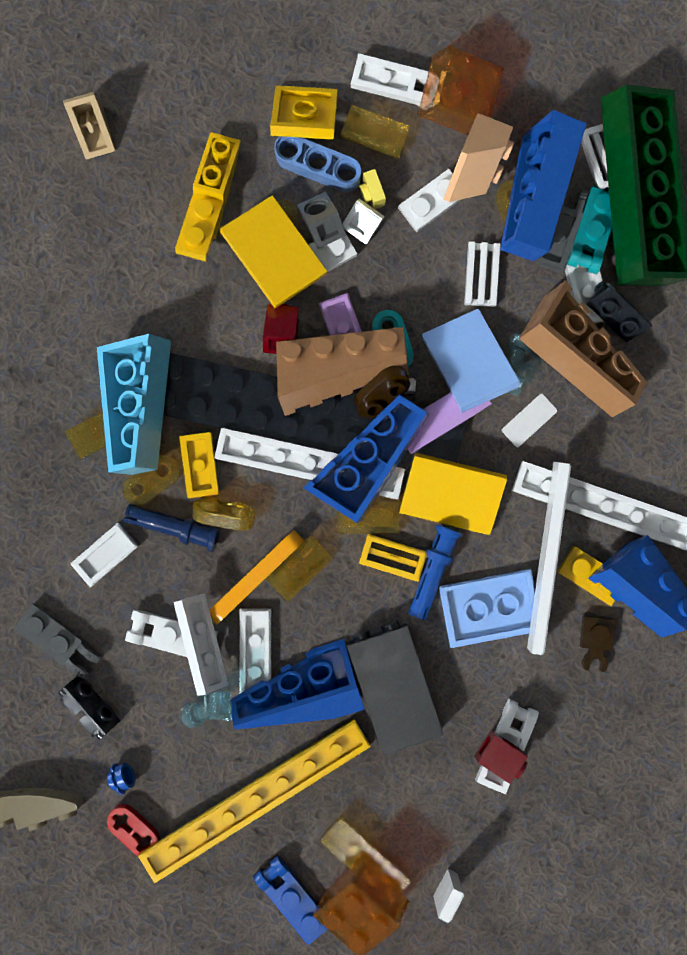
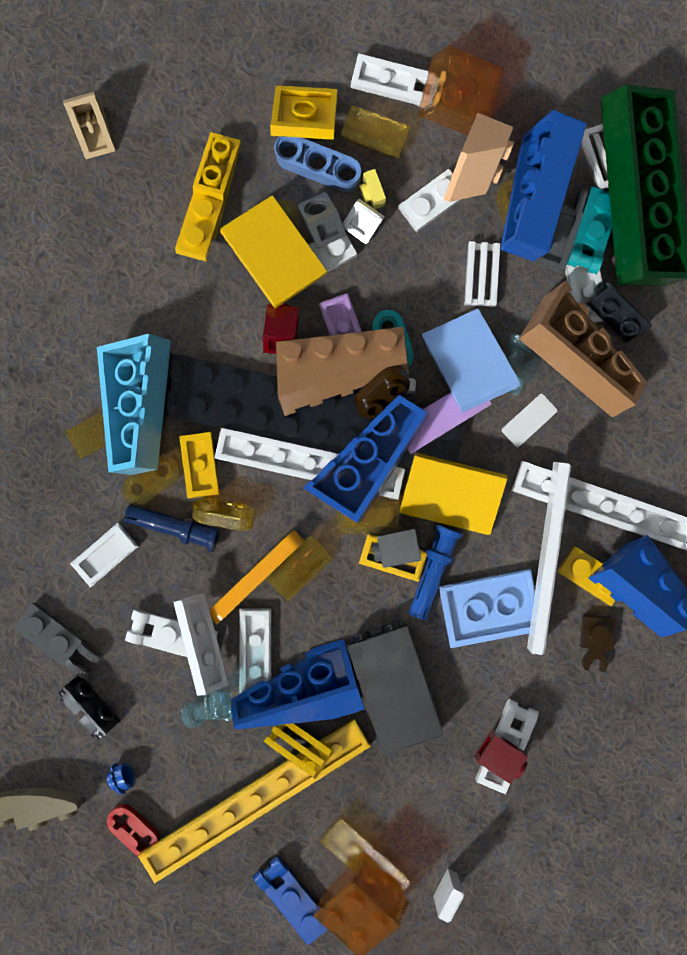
none -> yellow tile [264,723,334,779]
none -> dark grey brick [372,528,421,568]

